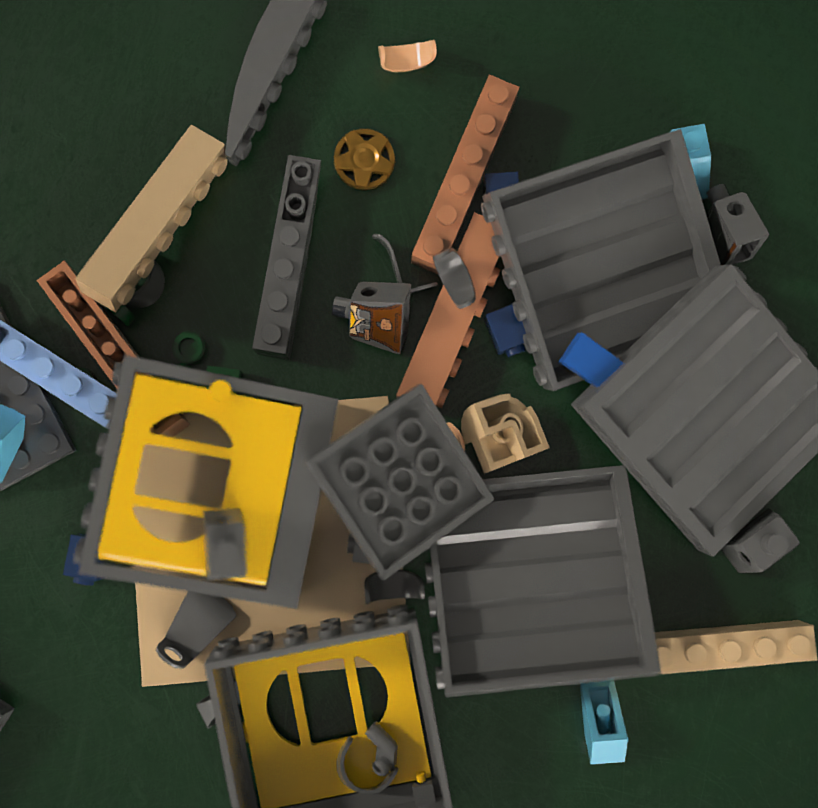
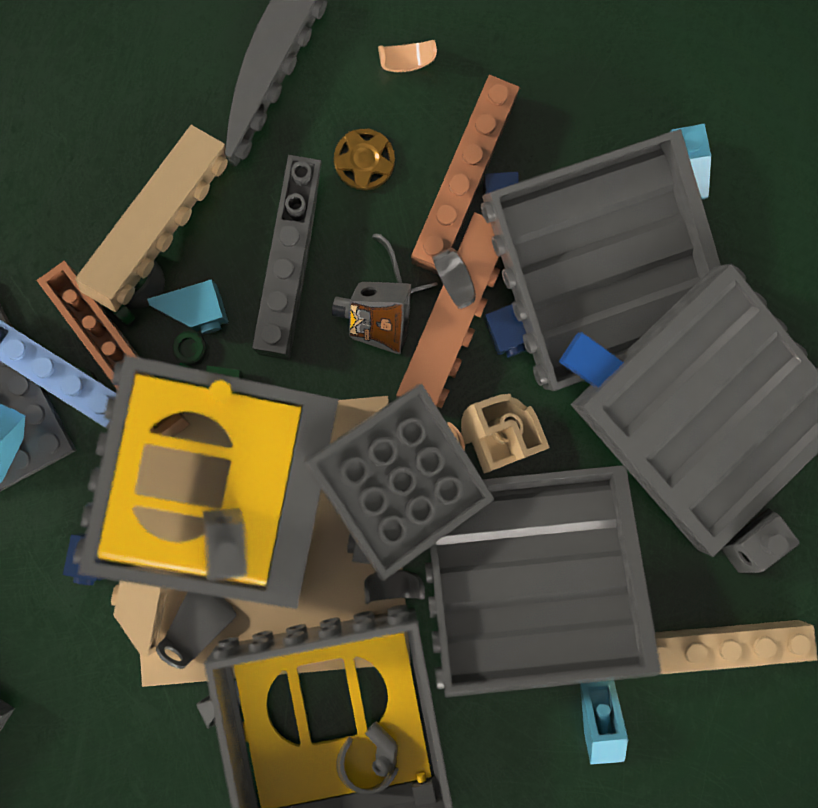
dark grey torso [706,184,769,265] -> none
none -> tan slope [111,581,168,657]
none -> medium azure slope [148,279,228,334]

